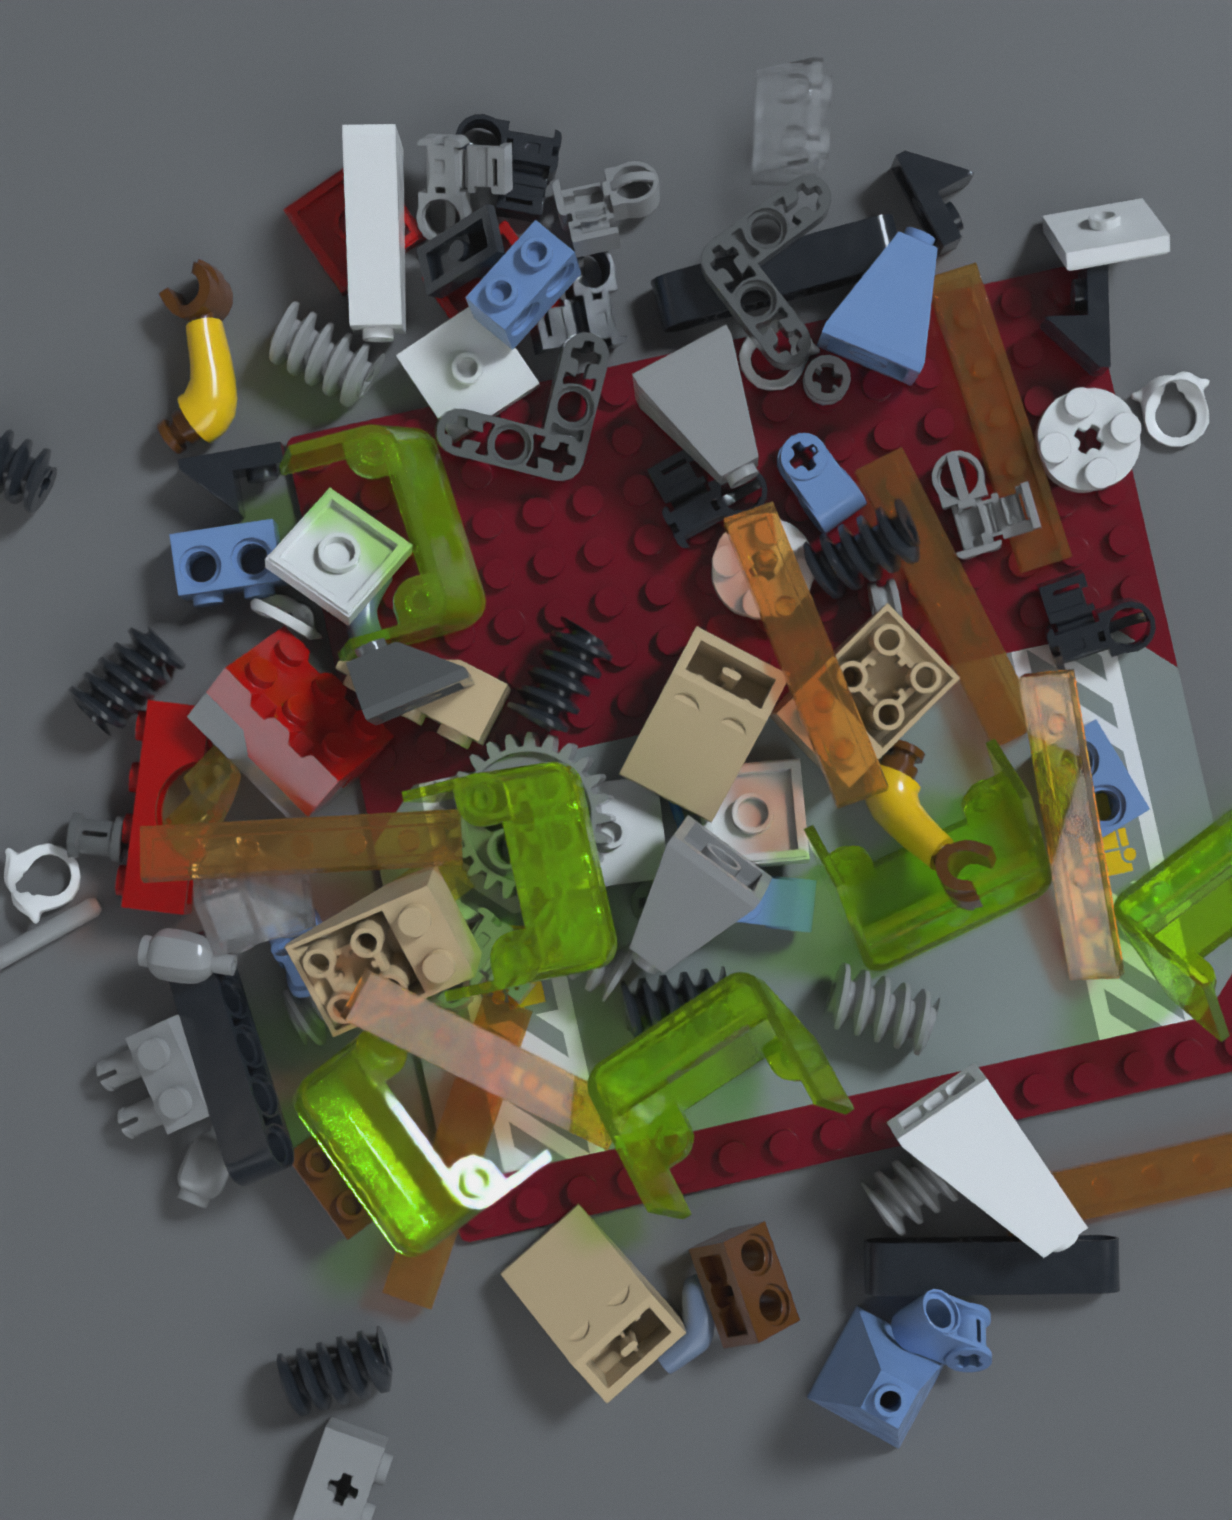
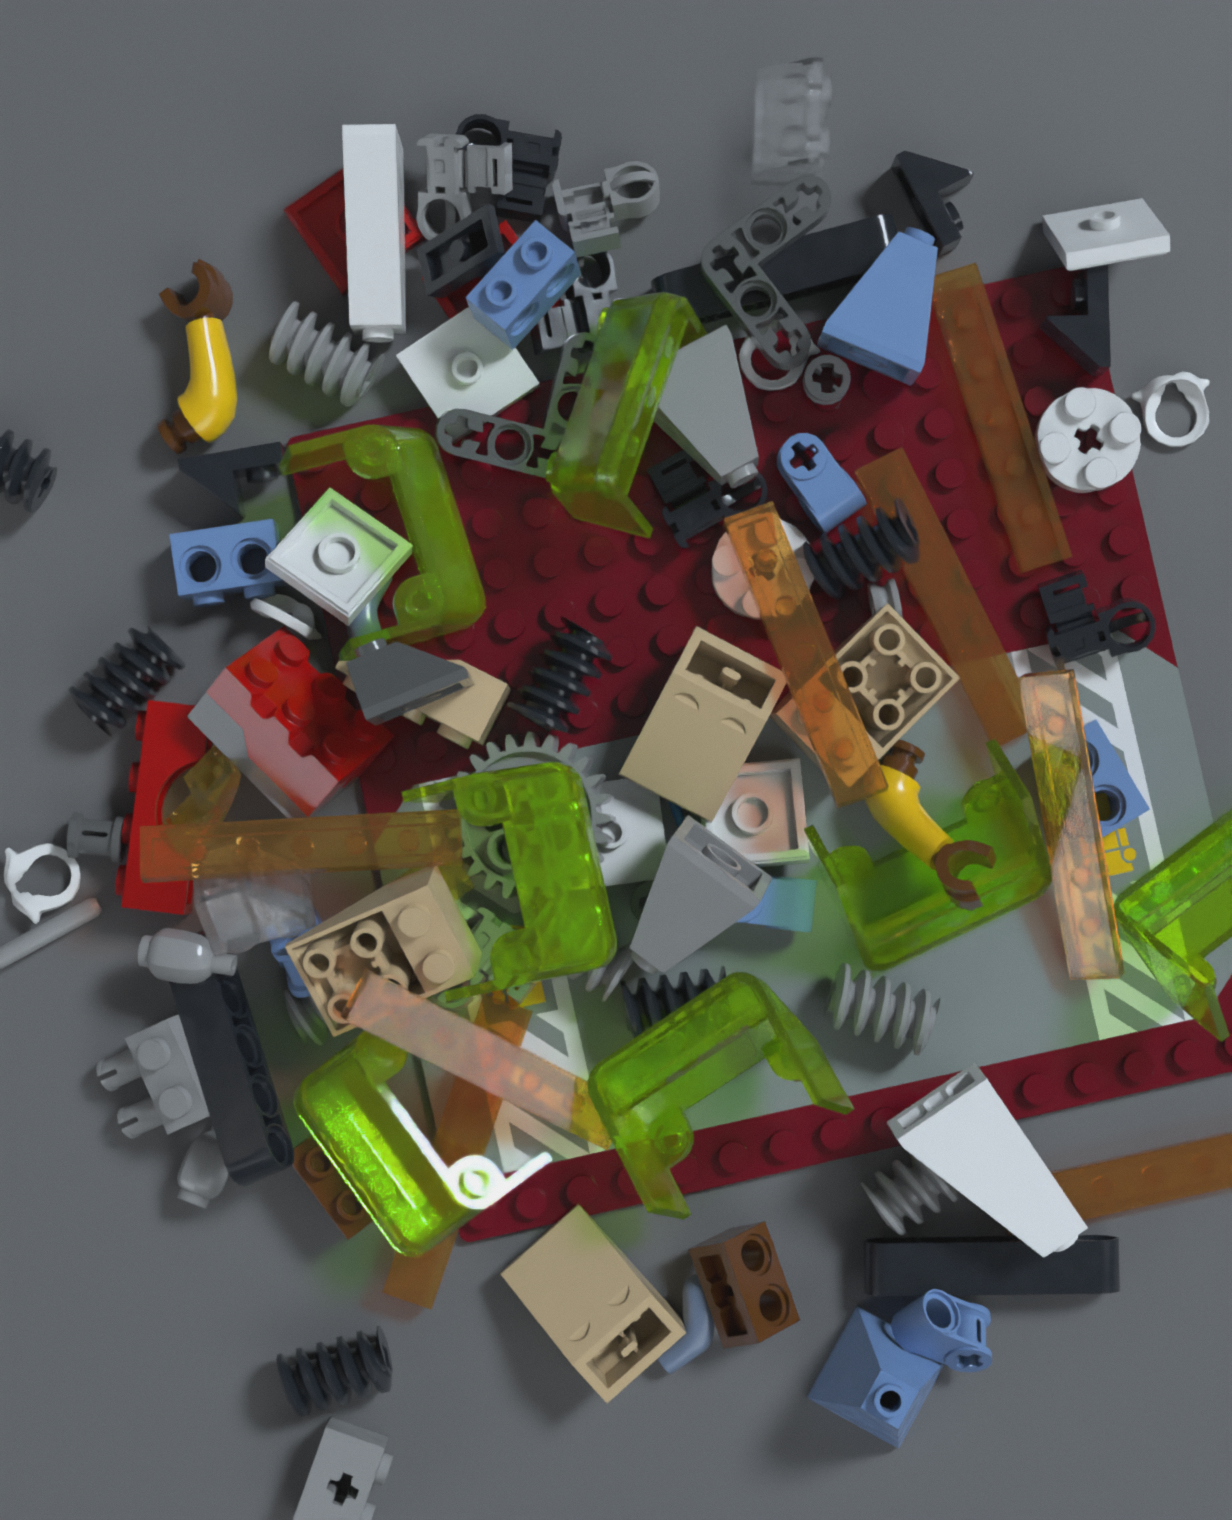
light grey piece [932,451,1042,560] -> none
none -> clear neon green windscreen [545,292,707,538]

